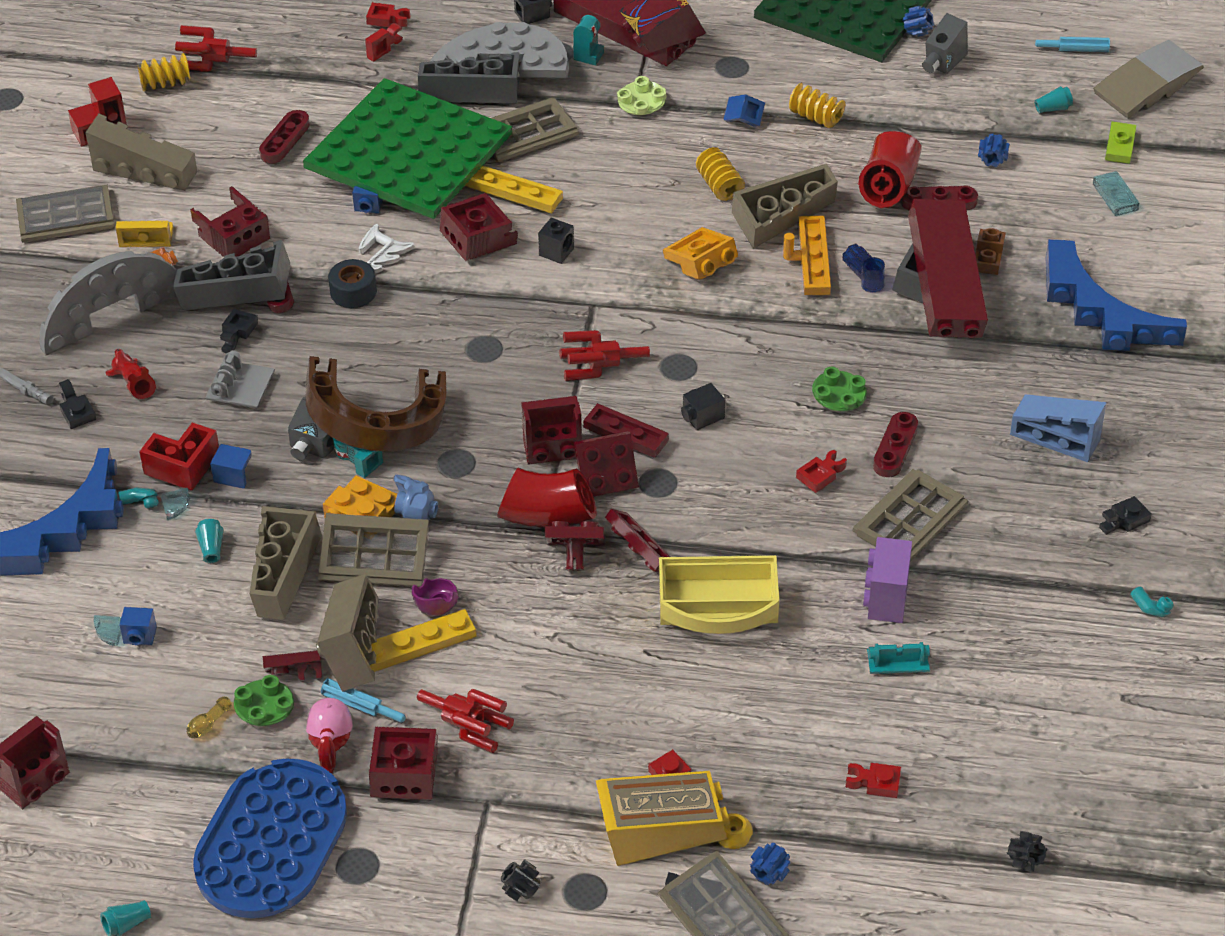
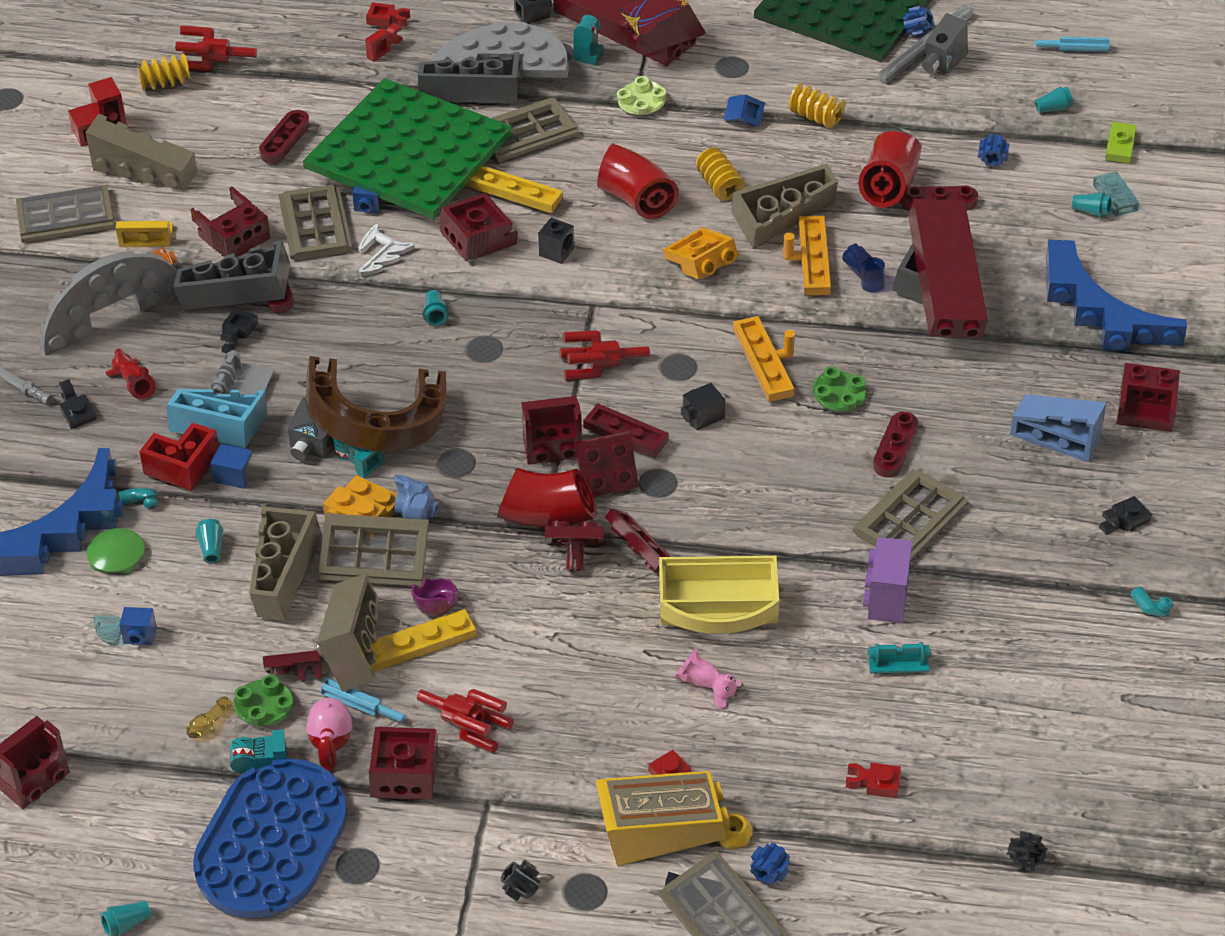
clear light blue tile [160,488,190,520] -> none
black wheel [328,259,377,309] -> none
red plate [796,450,847,493] -> none
dark orange slope [975,228,1006,275] -> none
dark tan slope [1093,40,1204,119] -> none
none -> bright green dish [87,528,144,574]
none -> medium azure wedge [167,389,267,448]
none -> teal leg [229,729,287,773]
none -> dark tan piece [278,184,353,261]
none -> teal cone [423,290,449,326]
none -> red brick [597,143,679,219]
none -> bright pink animal [674,648,742,709]
none -> light orange plate [733,316,795,402]
none -> light grey axle [878,4,973,84]
none -> teal cone [1072,192,1112,218]
none -> dark red piece [1116,363,1180,432]

